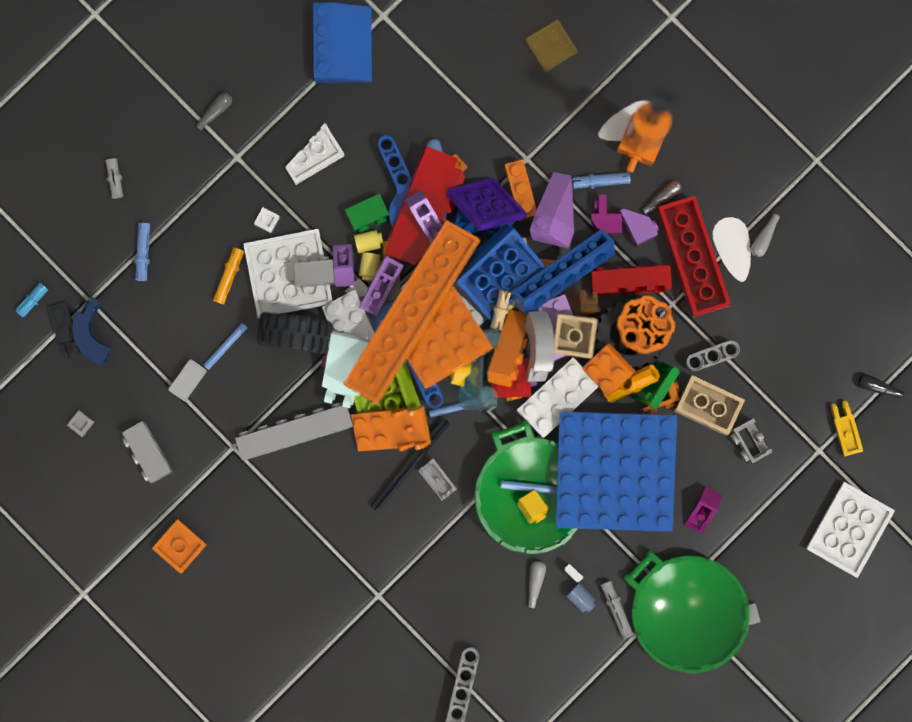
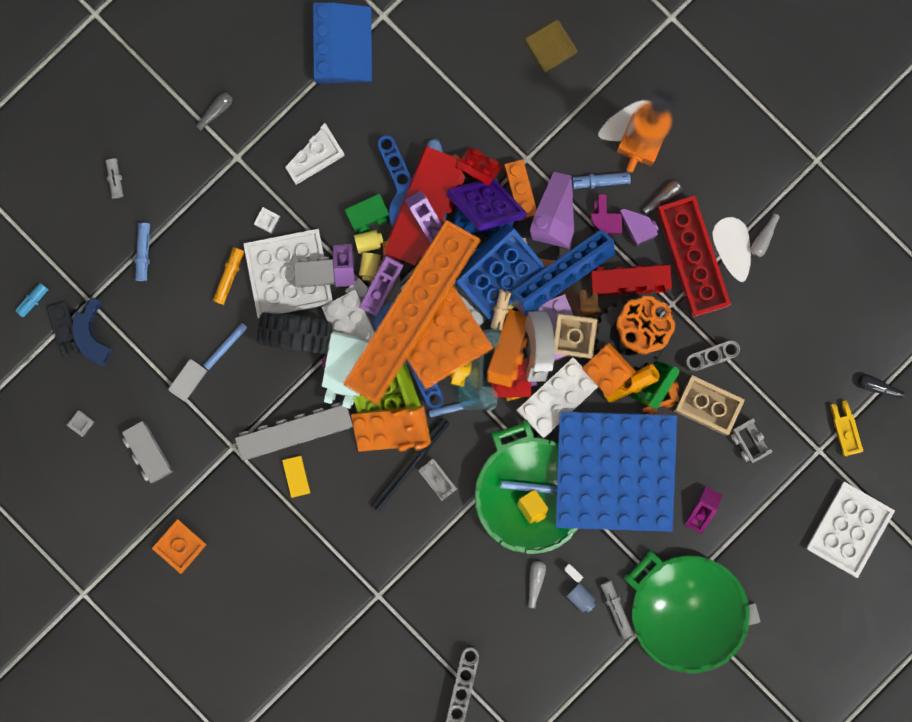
none -> yellow tile [282,456,310,498]
none -> red plate [456,147,503,186]

